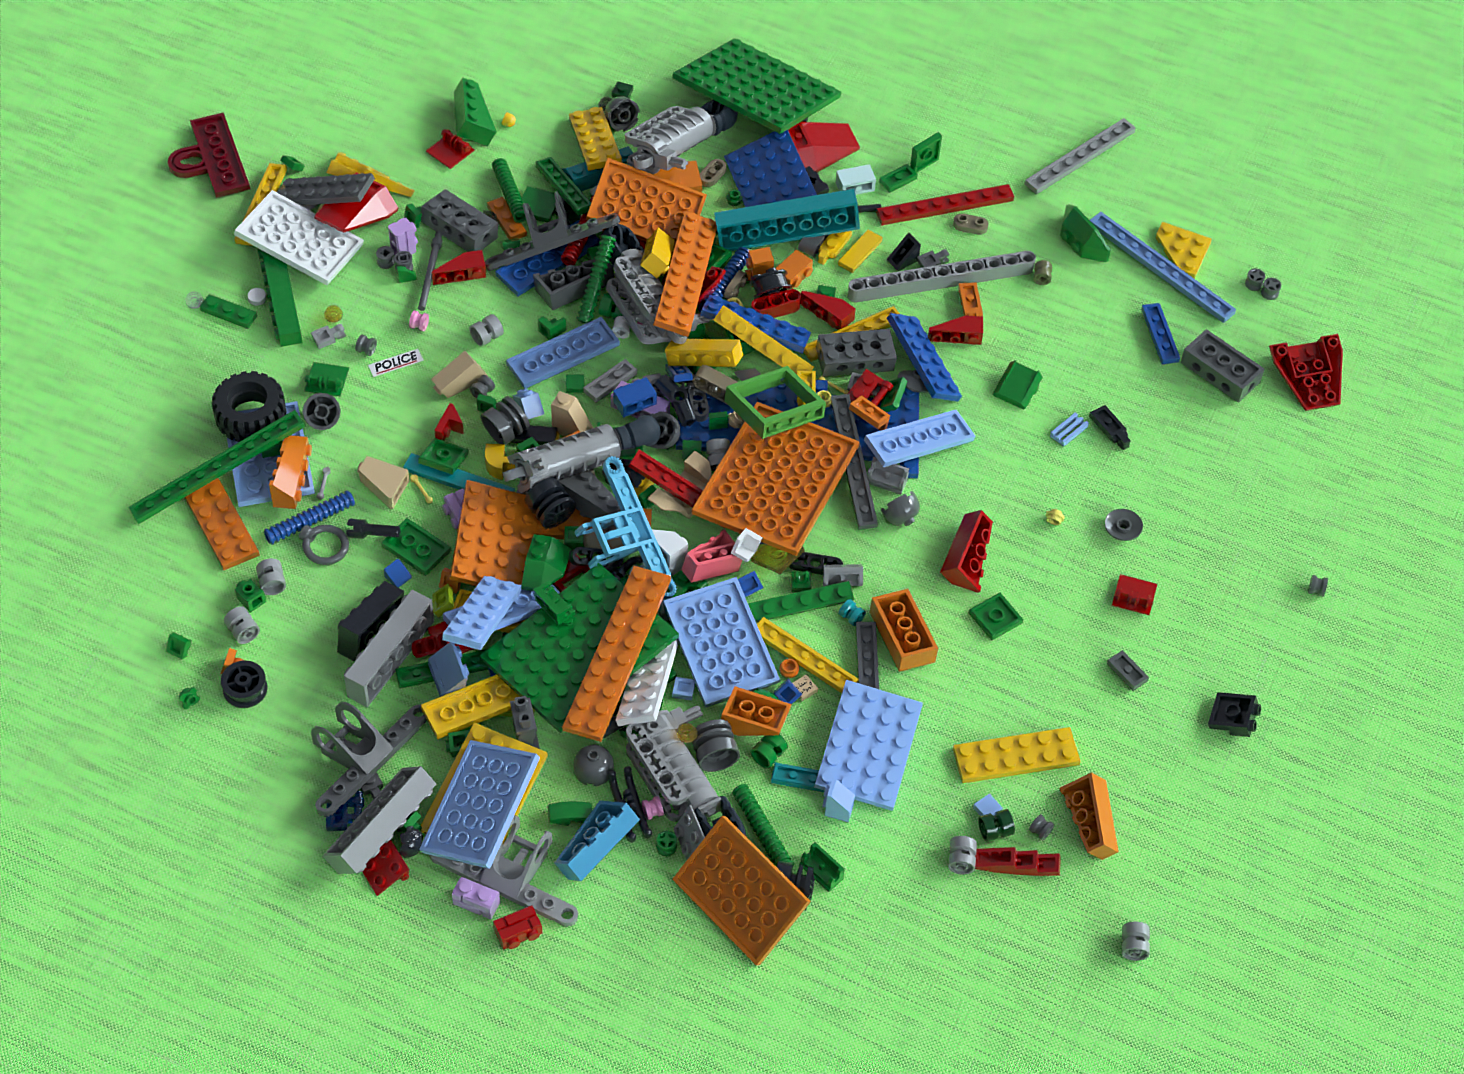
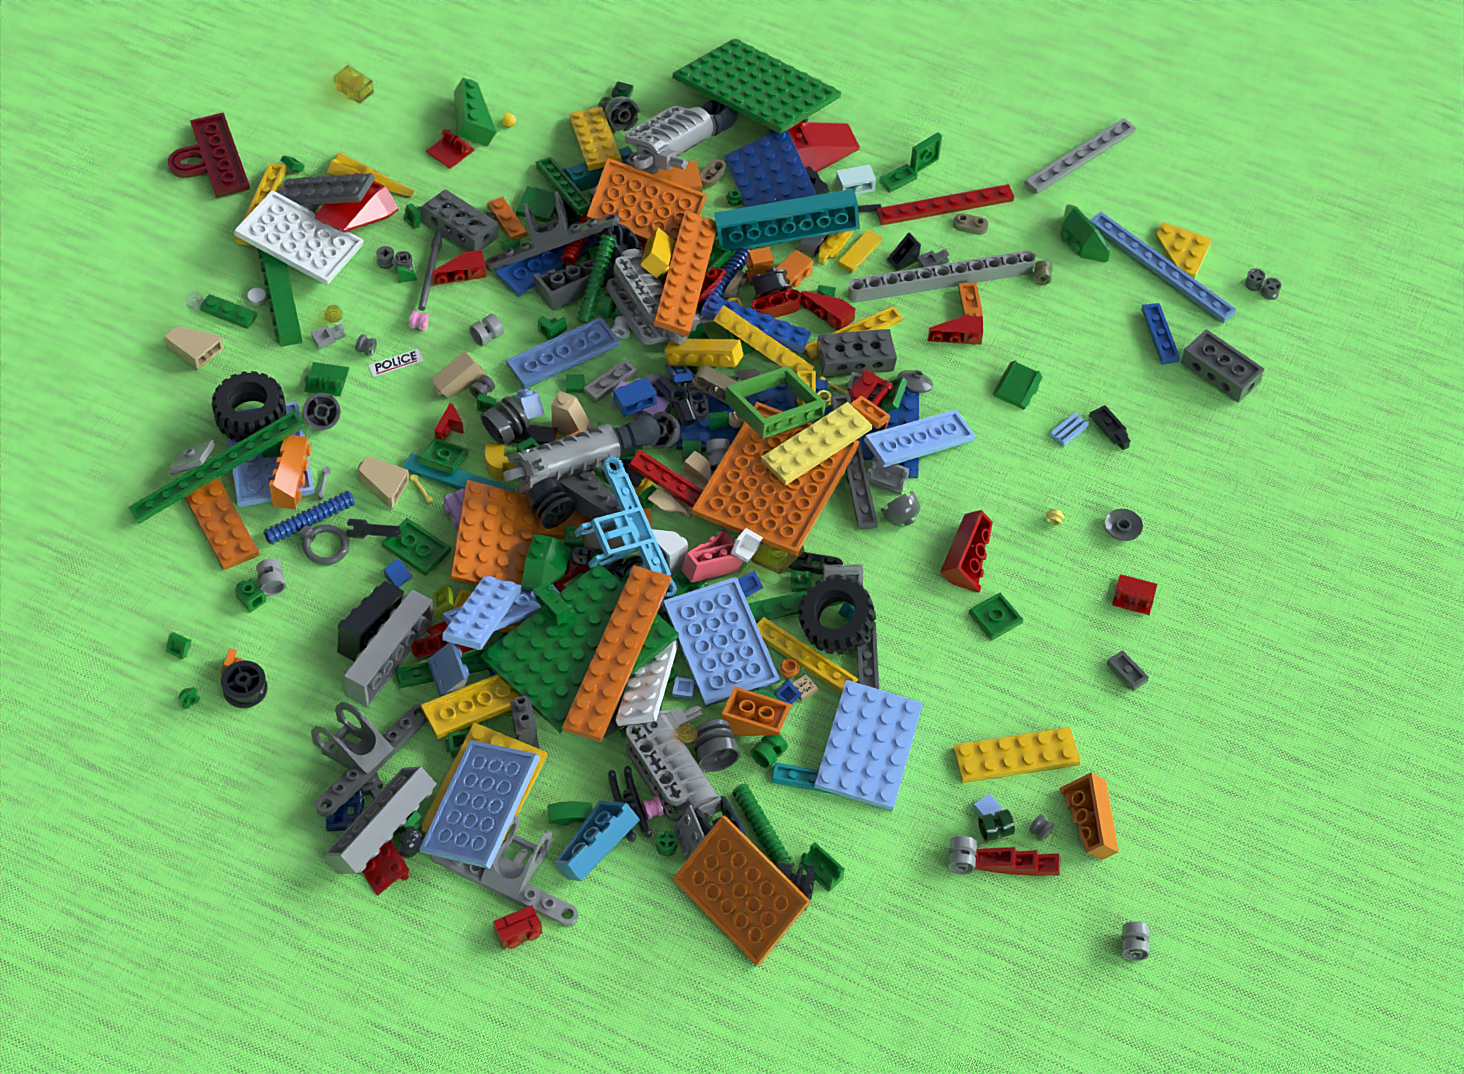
light grey wheel [224,607,260,644] -> none
lavender brick [388,218,418,255] -> none
orange tile [439,567,461,594] -> none
lavender brick [452,877,500,919] -> none
green piece [492,158,526,223] -> none
dark grey cylinder [574,745,614,786] -> none
light blue slope [822,779,855,822] -> none
orange brick [869,589,938,672] -> none
blue plate [887,313,962,402] -> none
black plate [1208,692,1261,737] -> none
red wedge [1269,334,1343,411] -> none
dark grey wheel [1308,575,1328,597] -> none
none -> tan slope [164,326,224,370]
none -> light grey plate [168,440,215,475]
none -> clear yellow brick [334,65,374,104]
none -> light yellow plate [761,402,872,486]
none -> black tyre [798,576,876,655]

